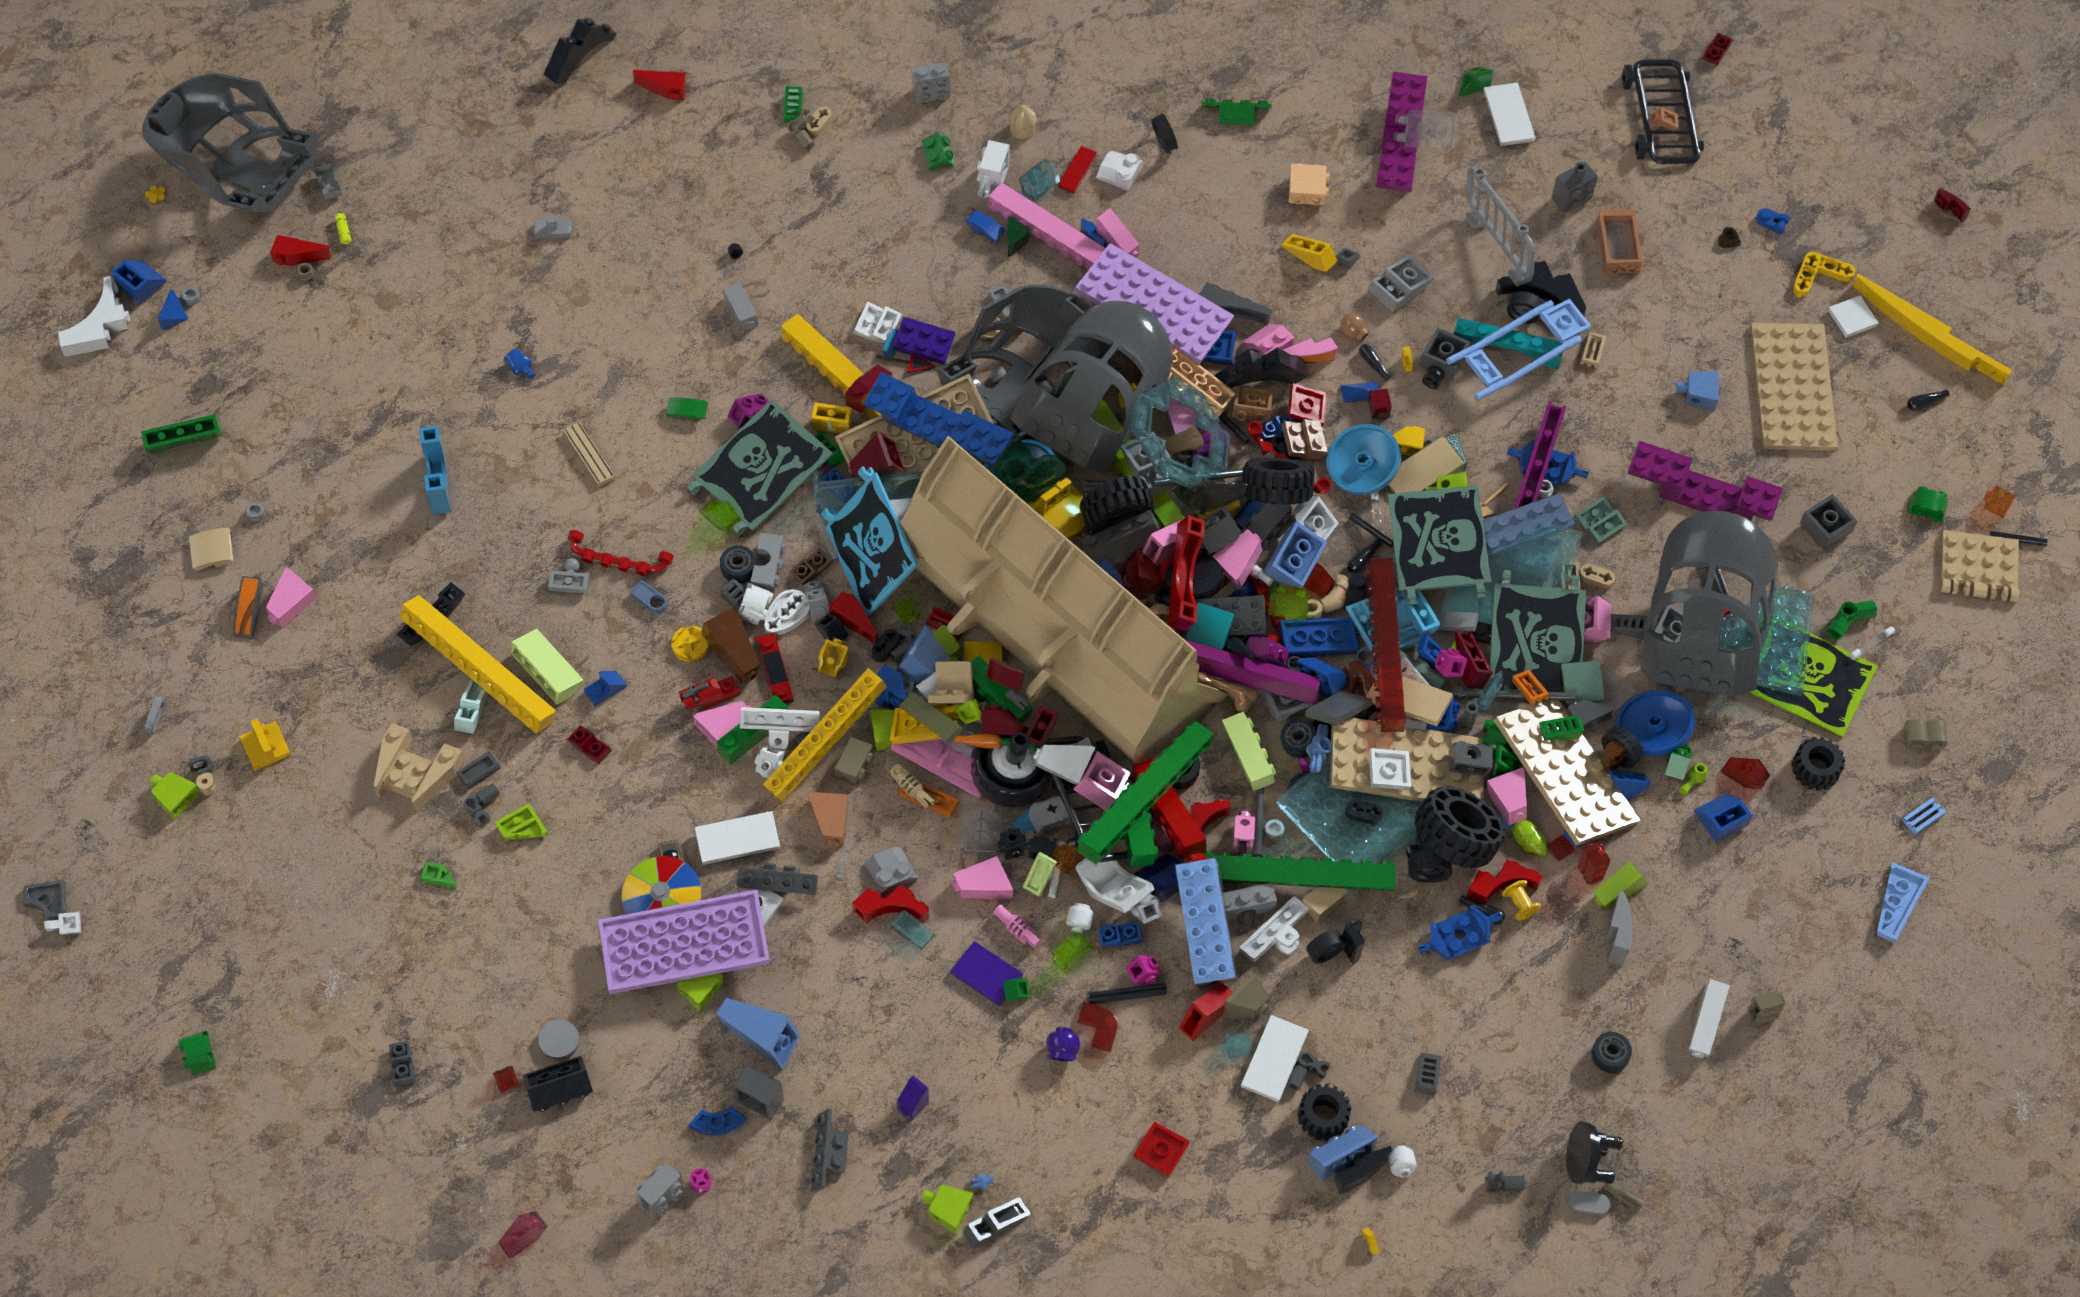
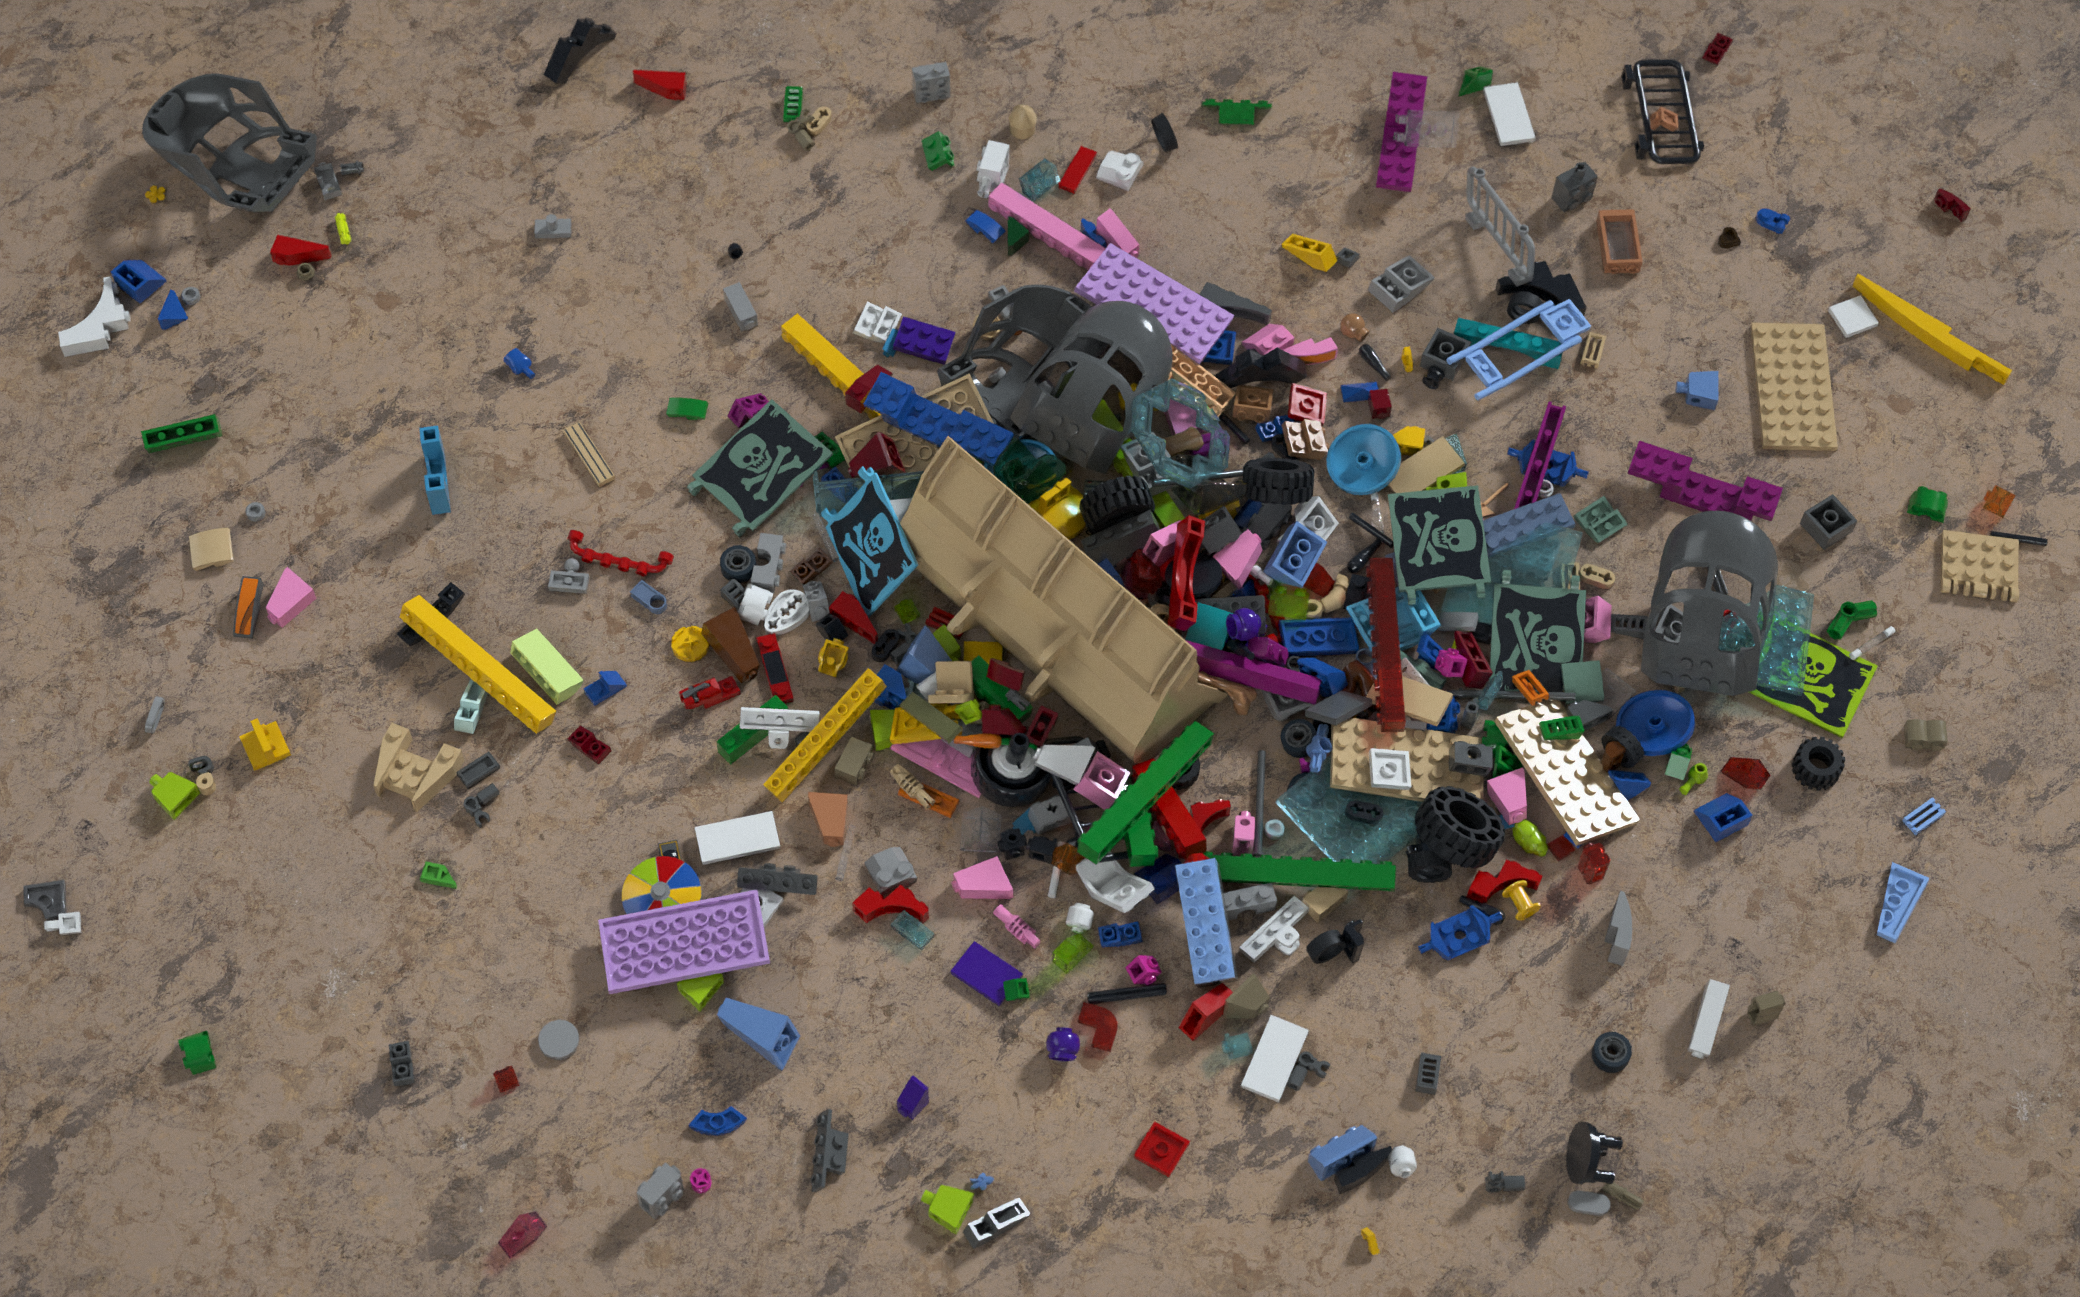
lime wing [494,803,548,841] -> none
black slope [522,1056,593,1112] -> none
bright pink slope [693,701,752,747] -> none
clear neon green slope [699,500,741,531] -> none
dark grey brick [734,1066,784,1120] -> none
white brick [755,745,785,778] -> none
yellow brick [811,402,852,434] -> none
clear smoke piece [875,355,936,373] -> none
yellowish green tile [1023,852,1057,897] -> none
white brick [1131,893,1162,923] -> none
yellowish green brick [1222,711,1276,791] -> none
red bar [1247,421,1331,494] -> none
light nougat brick [1289,163,1330,205] -> none
black tyre [1298,1084,1351,1141] -> none
lime slope [1593,861,1649,910] -> none
yellow beam [1793,252,1856,297] -> none
black piece [1907,390,1949,411] -> none
none -> dark grey pin [340,160,364,176]
none -> dark purple piece [1226,608,1261,641]

